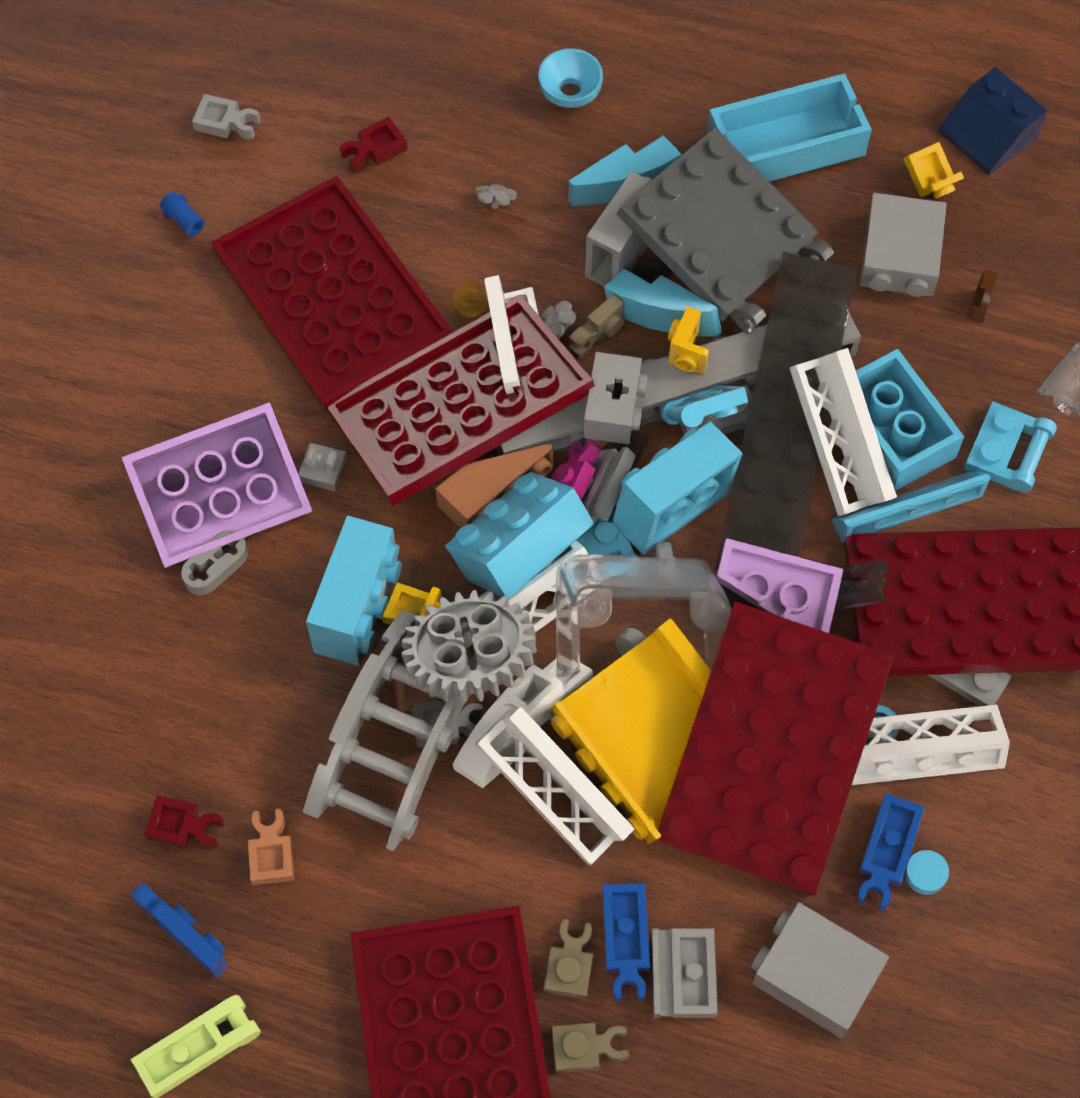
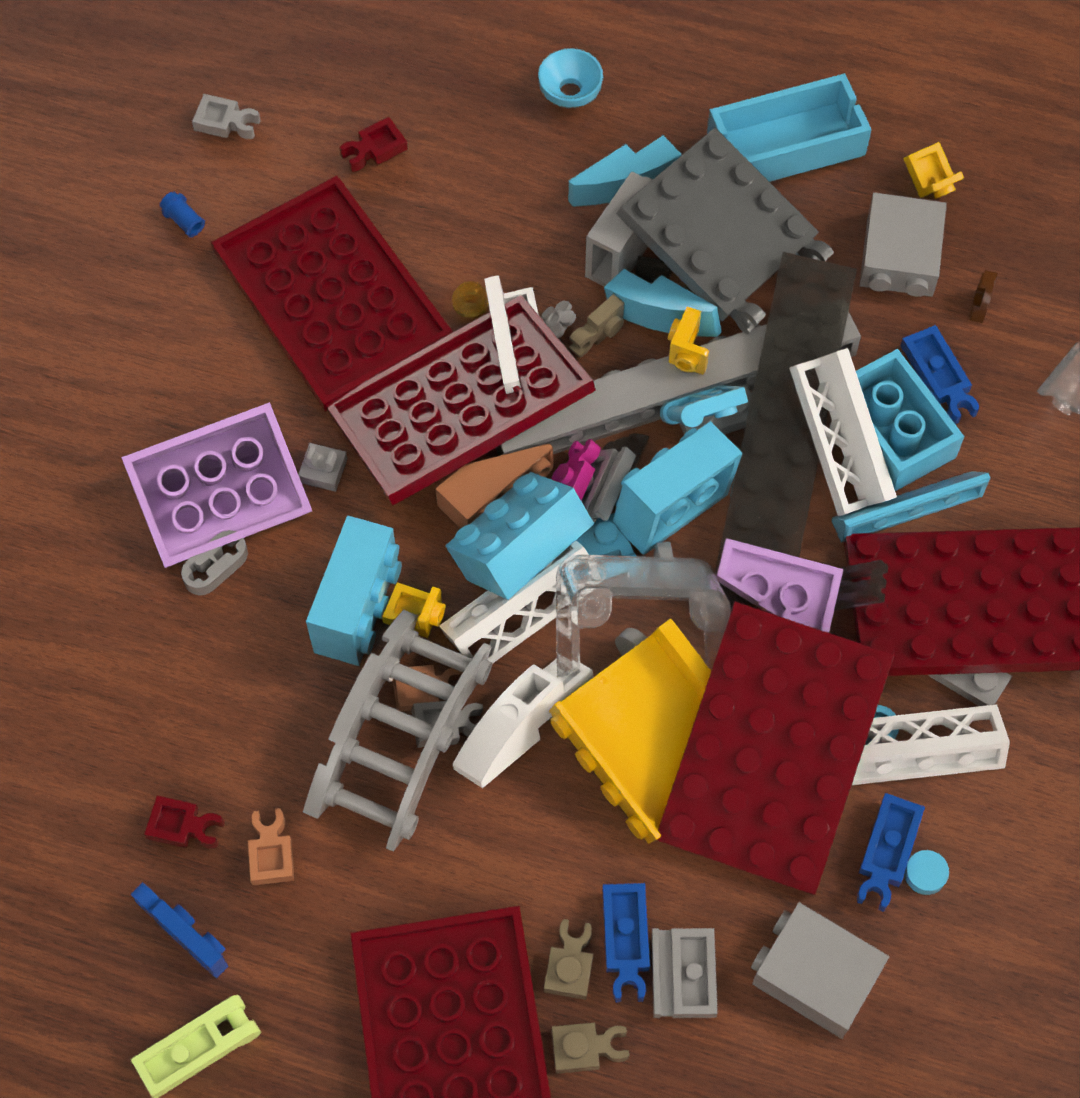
light grey gear [402,590,537,703] -> none
light grey plant [475,184,517,209] -> none
white fence [475,706,634,865] -> none
light grey brick [583,352,648,445] -> none
dark blue slope [938,67,1048,175] -> none
medium azure plate [964,401,1057,493] -> none
none -> blue plate [900,325,979,425]

